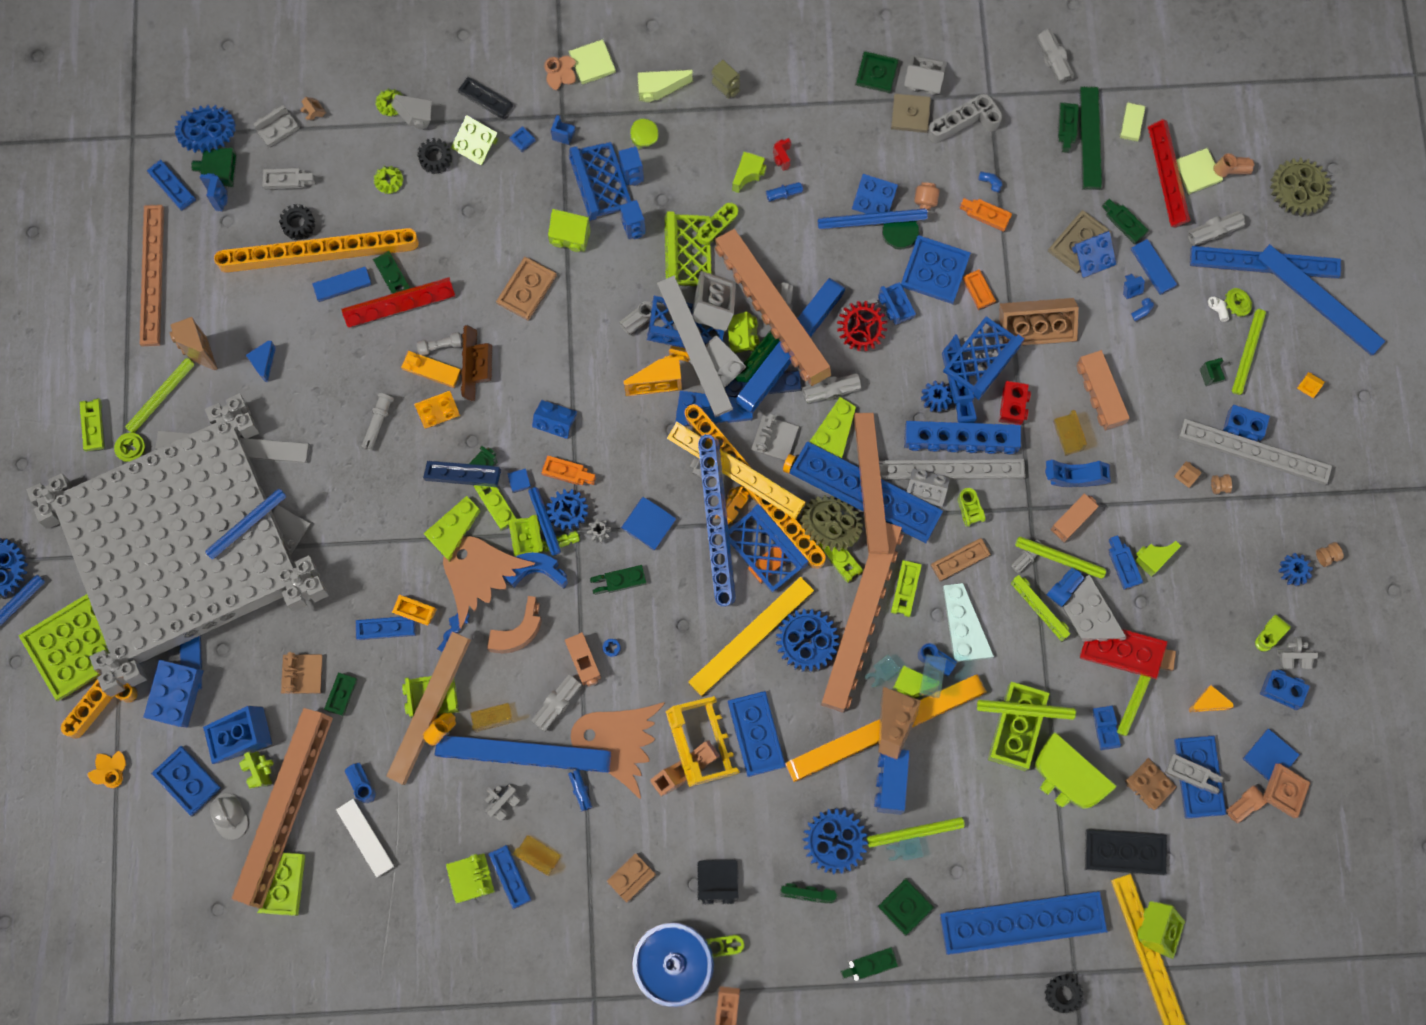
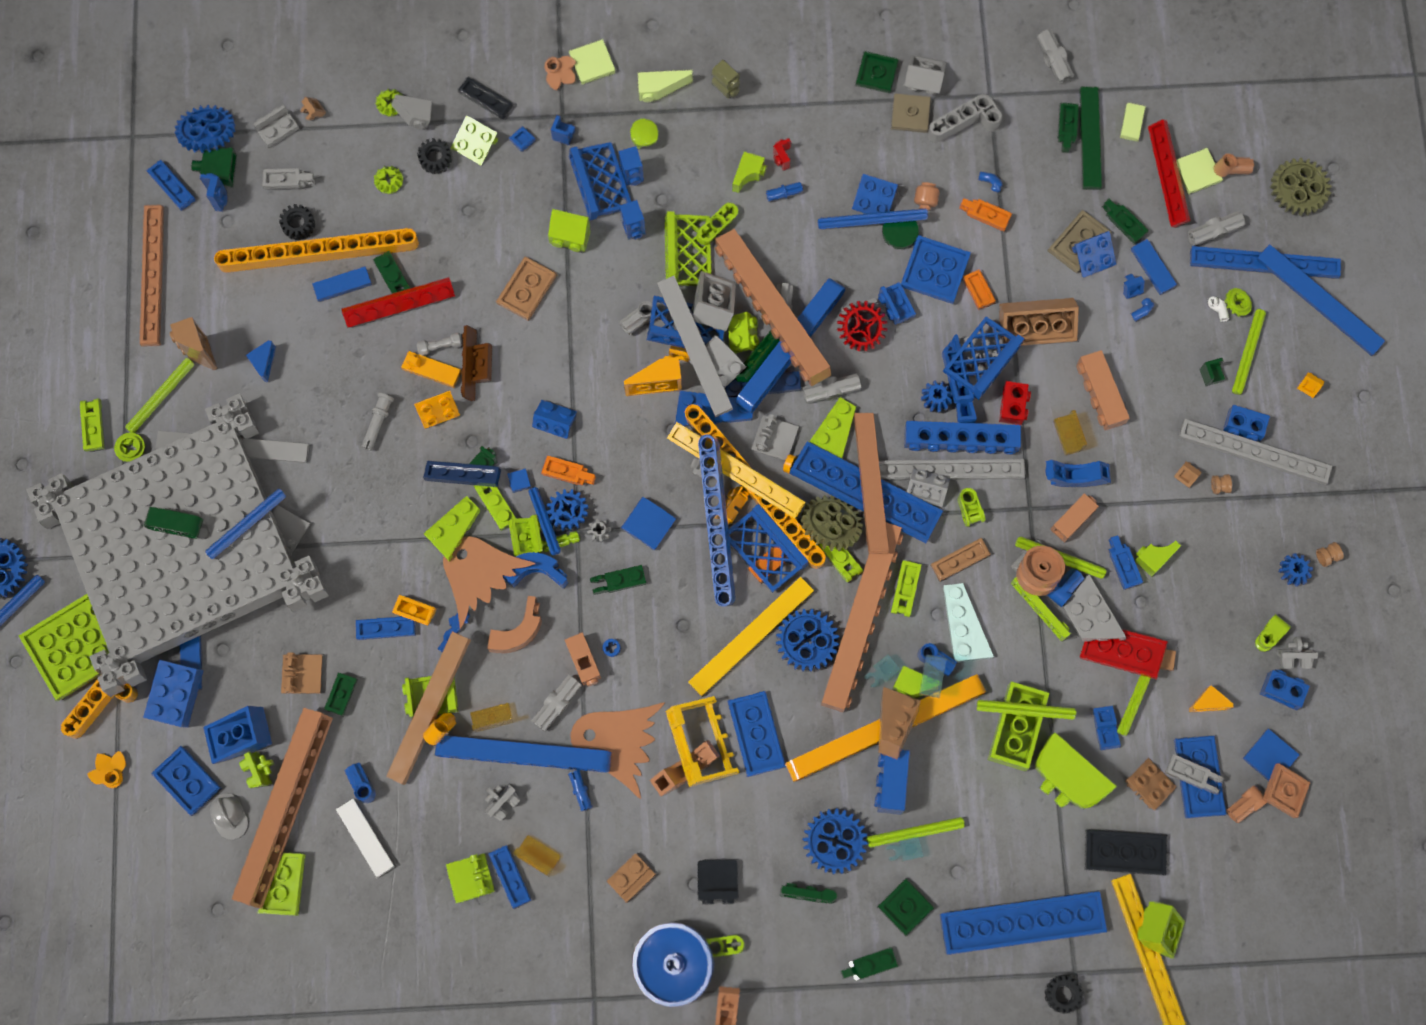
none -> dark green beam [143,507,203,539]
none -> nougat wheel [1016,545,1065,596]

